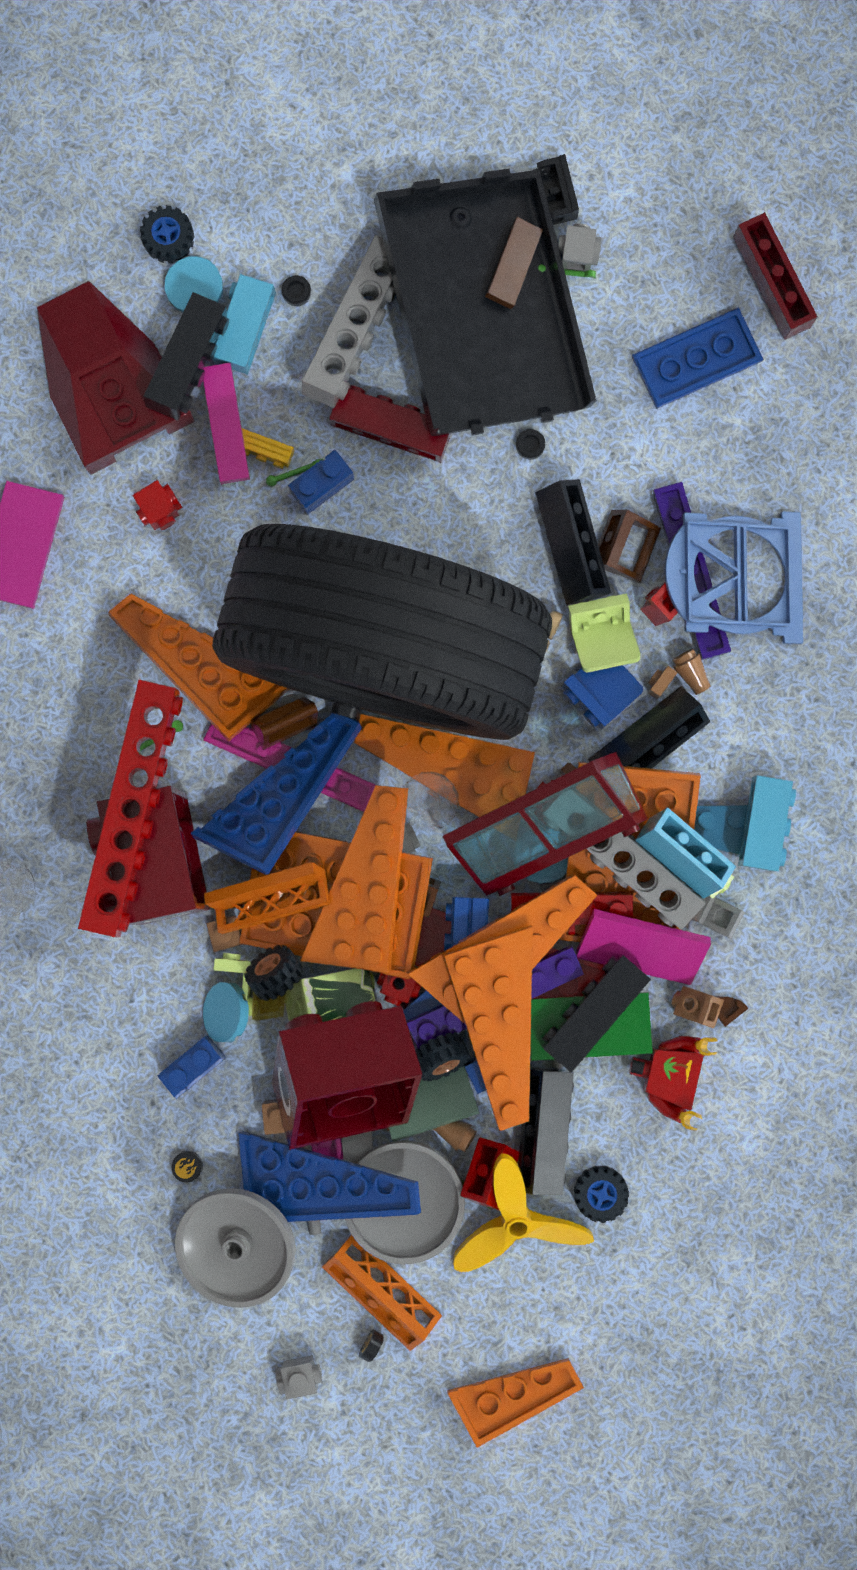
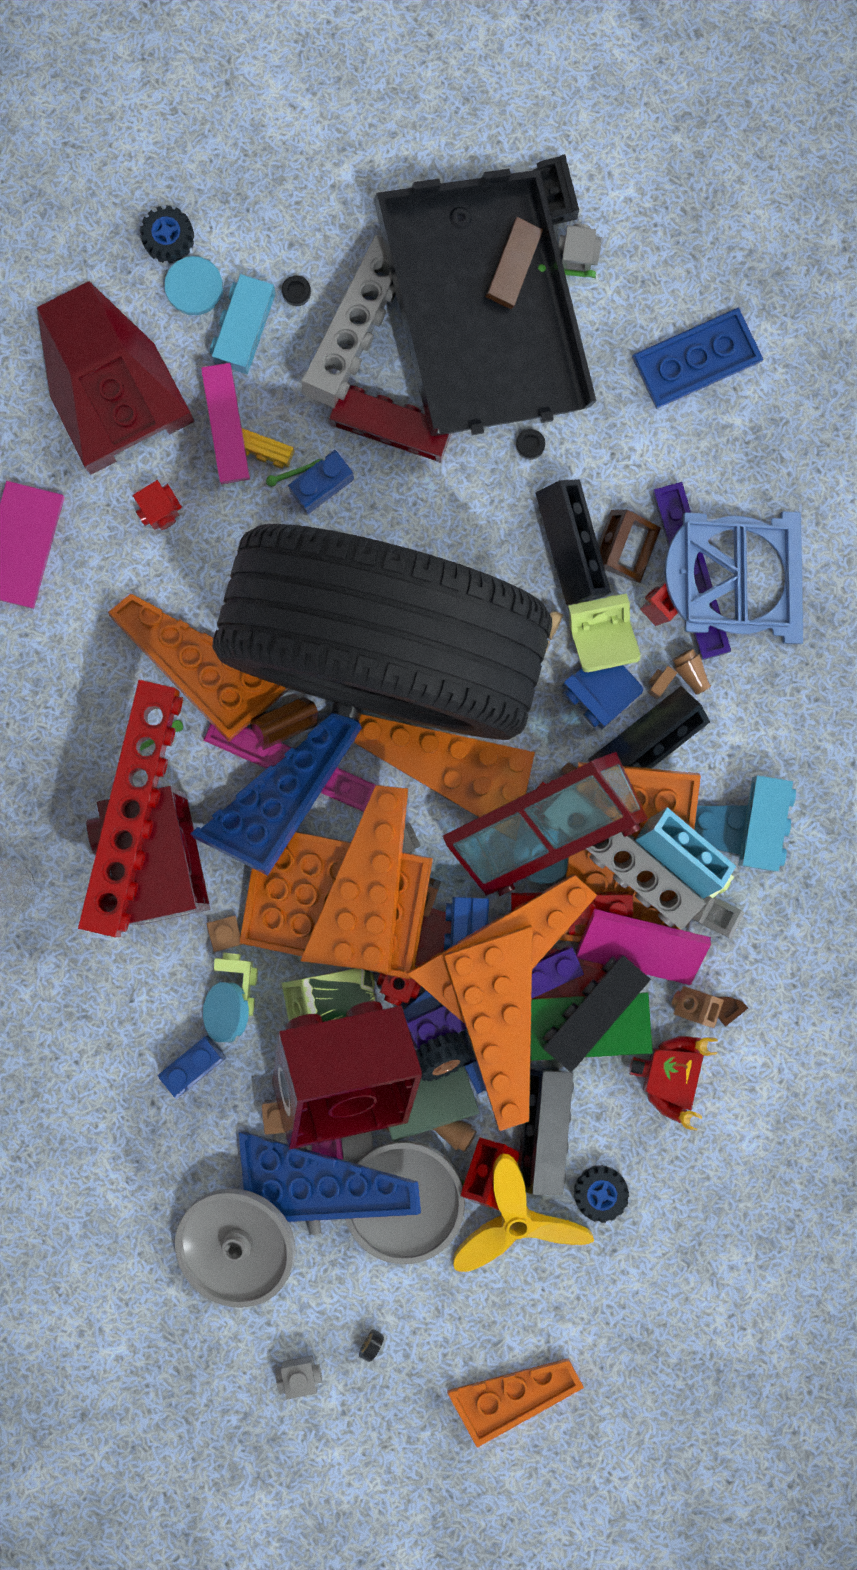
black brick [143,292,229,421] -> none
black tile [171,1151,203,1182] -> none
orange fence [204,862,330,934] -> none
black wheel [244,945,303,1001] -> none
clear yellow slope [252,992,285,1021] -> none
orange fence [322,1234,442,1351] -> none
clear tile [402,772,459,831] -> none
dark red brick [733,212,818,340] -> none

